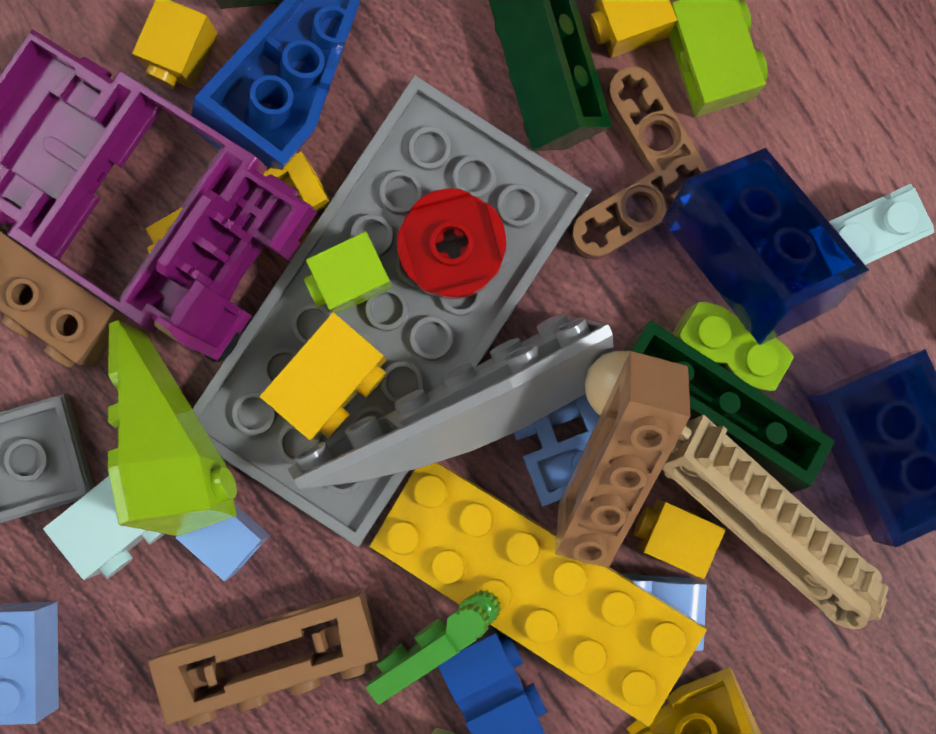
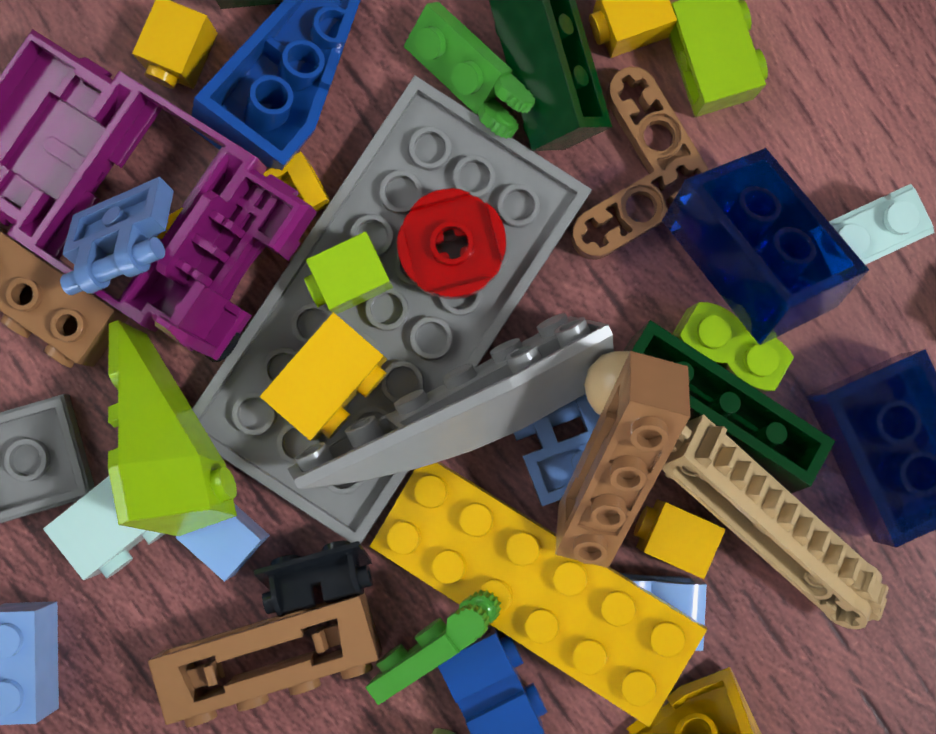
none -> medium blue plate [60,176,174,295]
none -> black hinge [254,540,373,617]
none -> bright green hinge [403,1,535,139]

